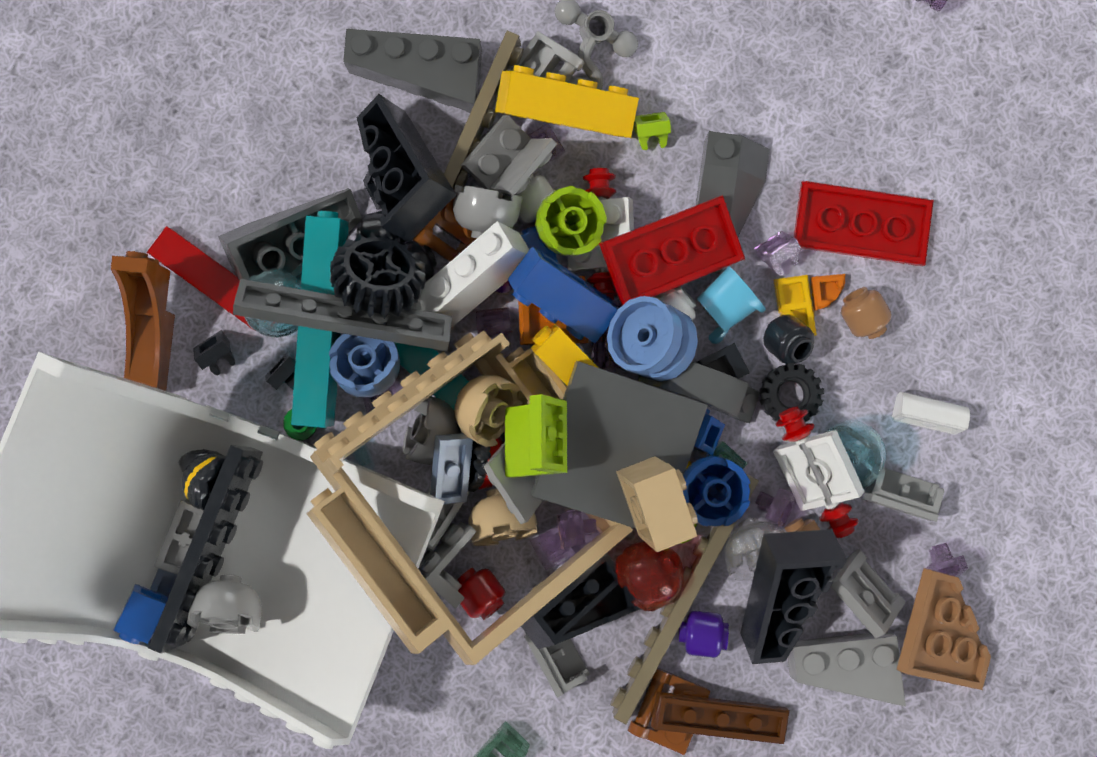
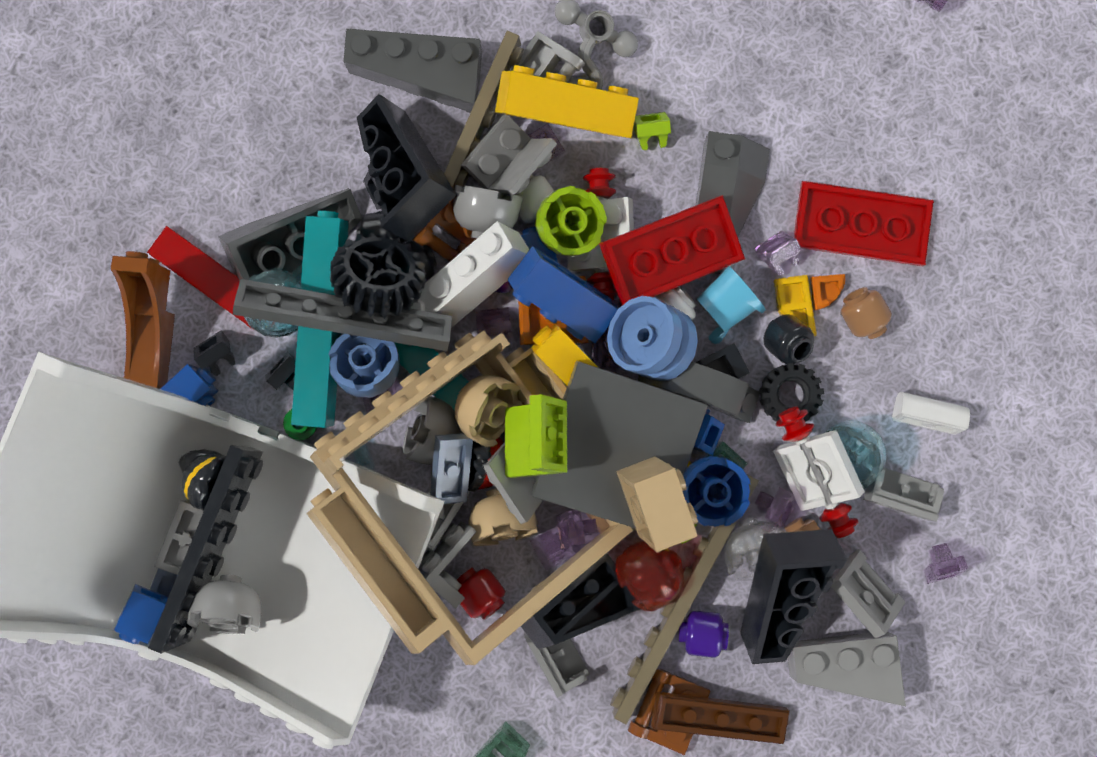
medium nougat plate [896,568,991,690] -> none
none -> blue brick [161,364,219,406]

